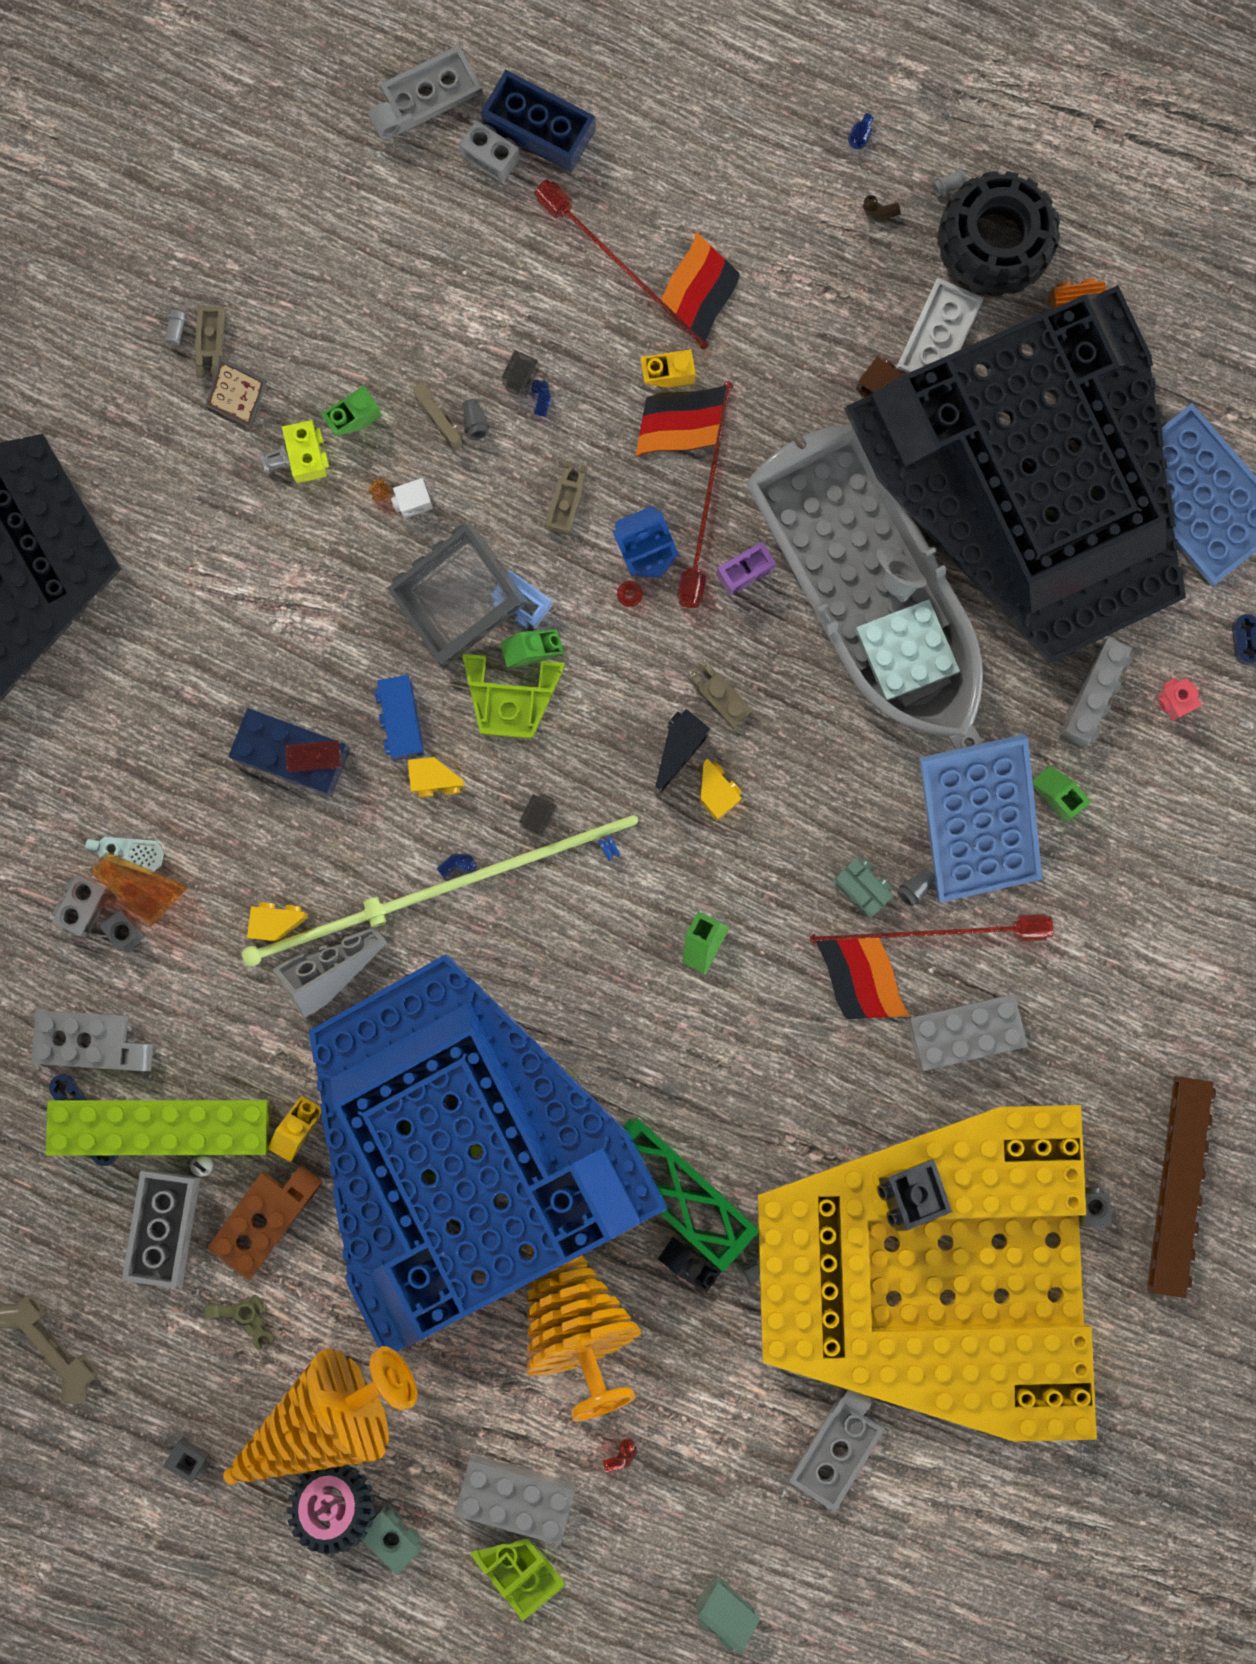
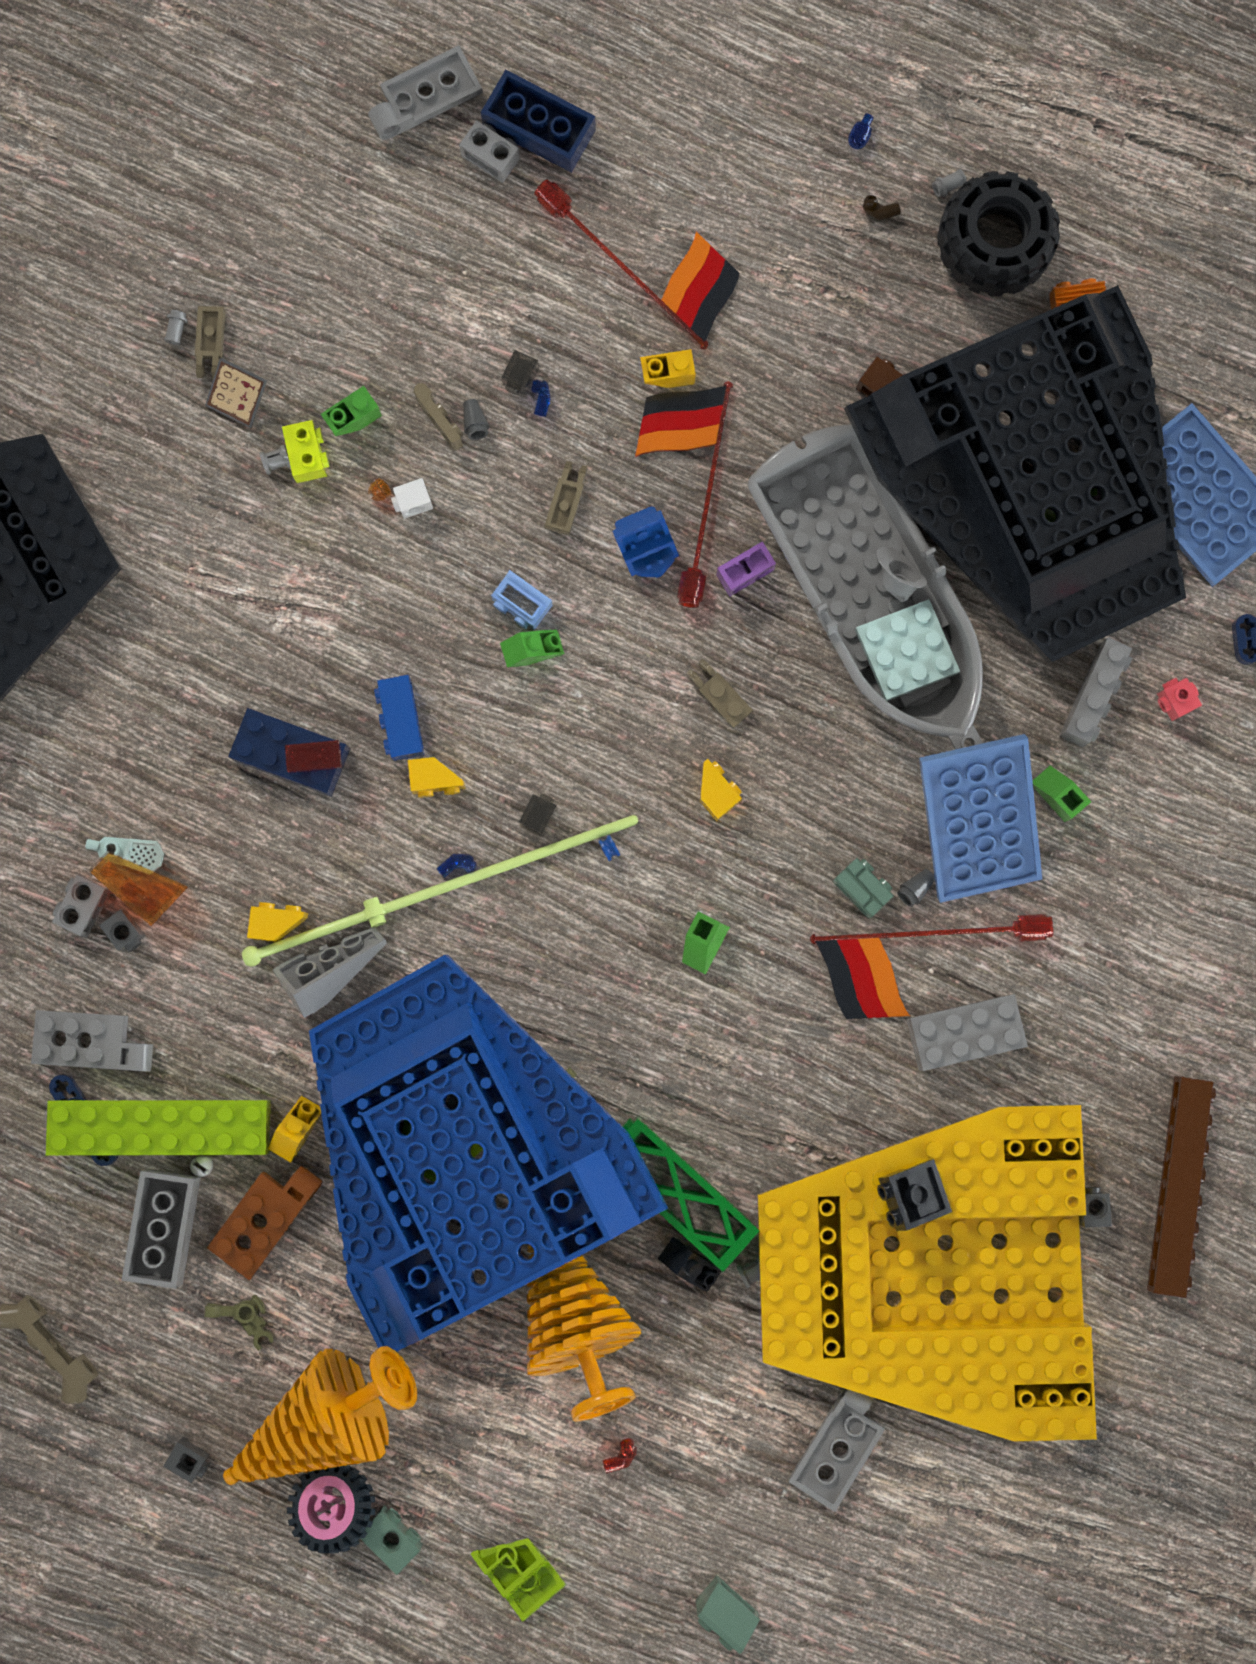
piece [387,524,528,665] -> none
light grey brick [454,1454,576,1545] -> none
lime wing [462,654,565,739] -> none
clear red plate [617,581,643,607] -> none
black slope [654,709,711,796] -> none
white tile [896,277,984,374] -> none

